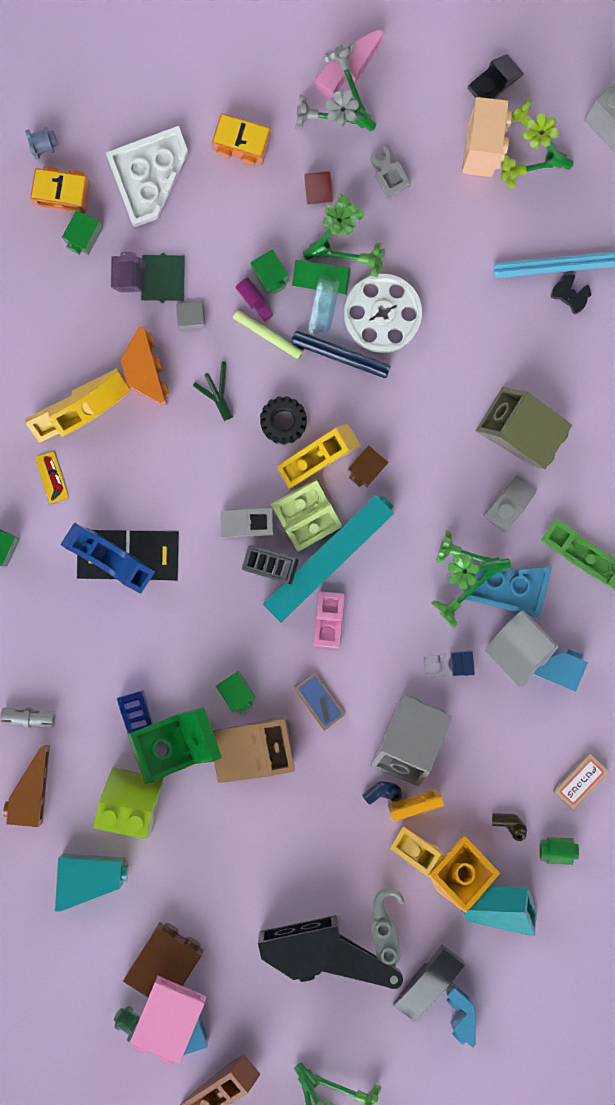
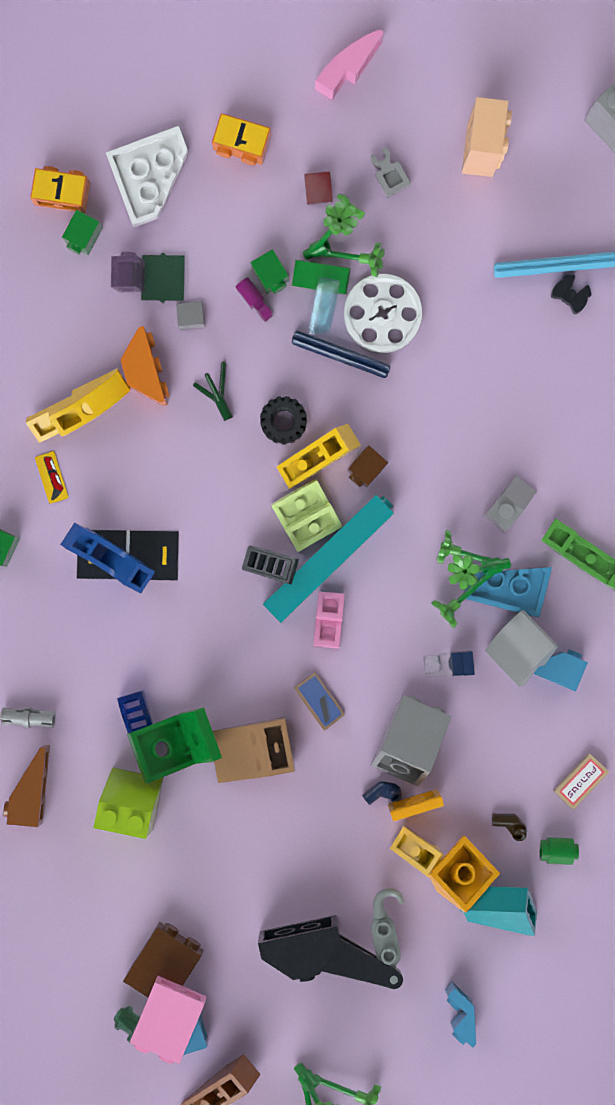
sand blue brick [25,127,58,159] -> none
teal slope [55,854,129,912] -> none
green brick [215,670,256,713] -> none
light grey slope [221,508,273,537] -> none
yellowish green bar [233,309,304,360] -> none
light grey plant [295,42,376,132] -> none
slope [393,944,465,1021] -> none
black slope [467,54,524,99] -> none
olive slope [476,387,572,470] -> none
lime plant [501,97,574,190] -> none

